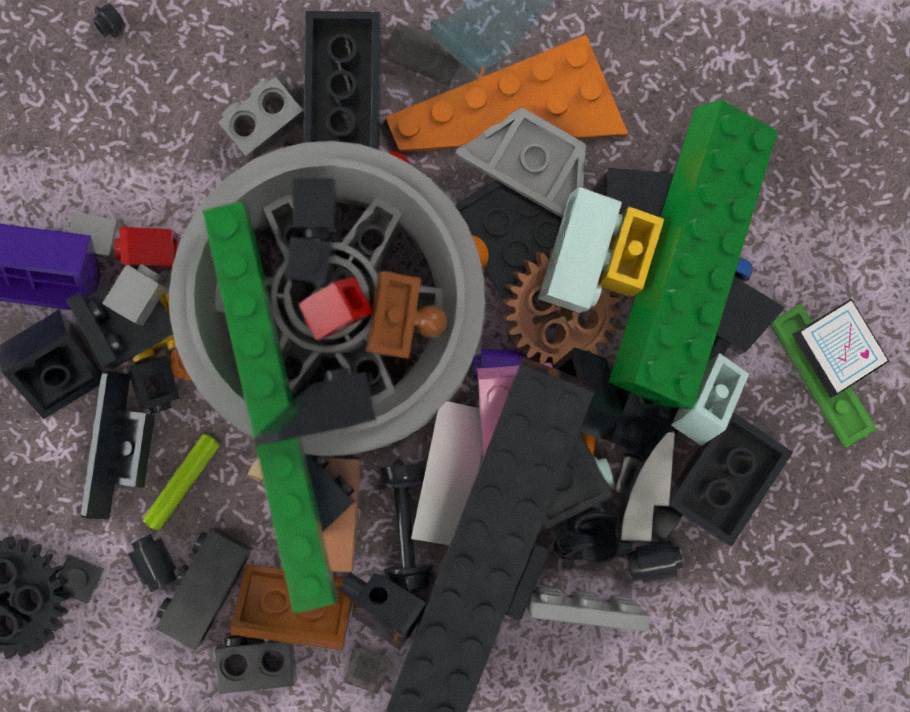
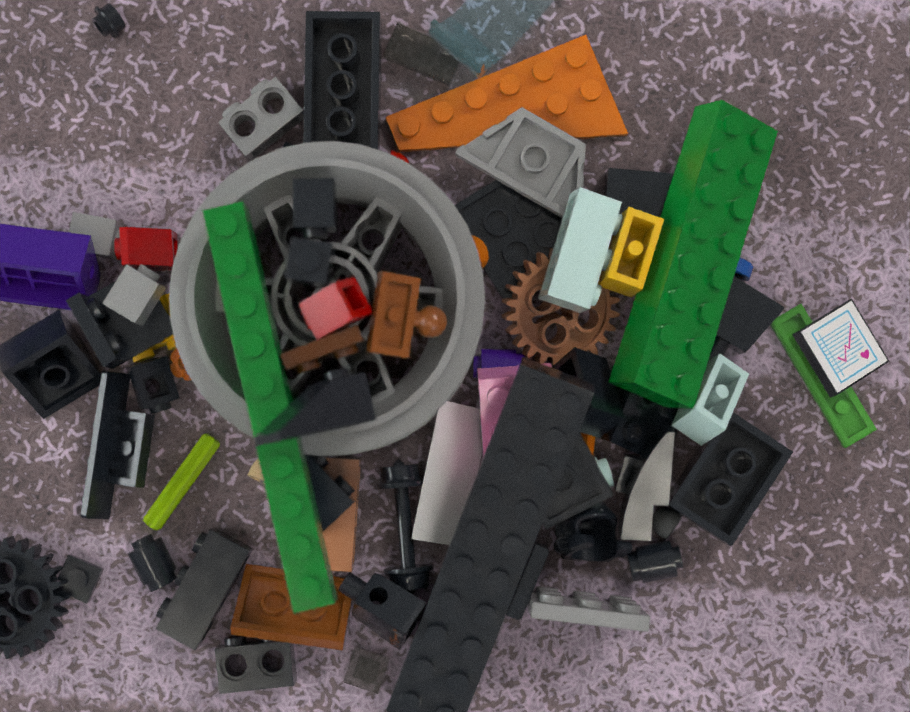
none -> reddish brown plate [280,325,364,374]

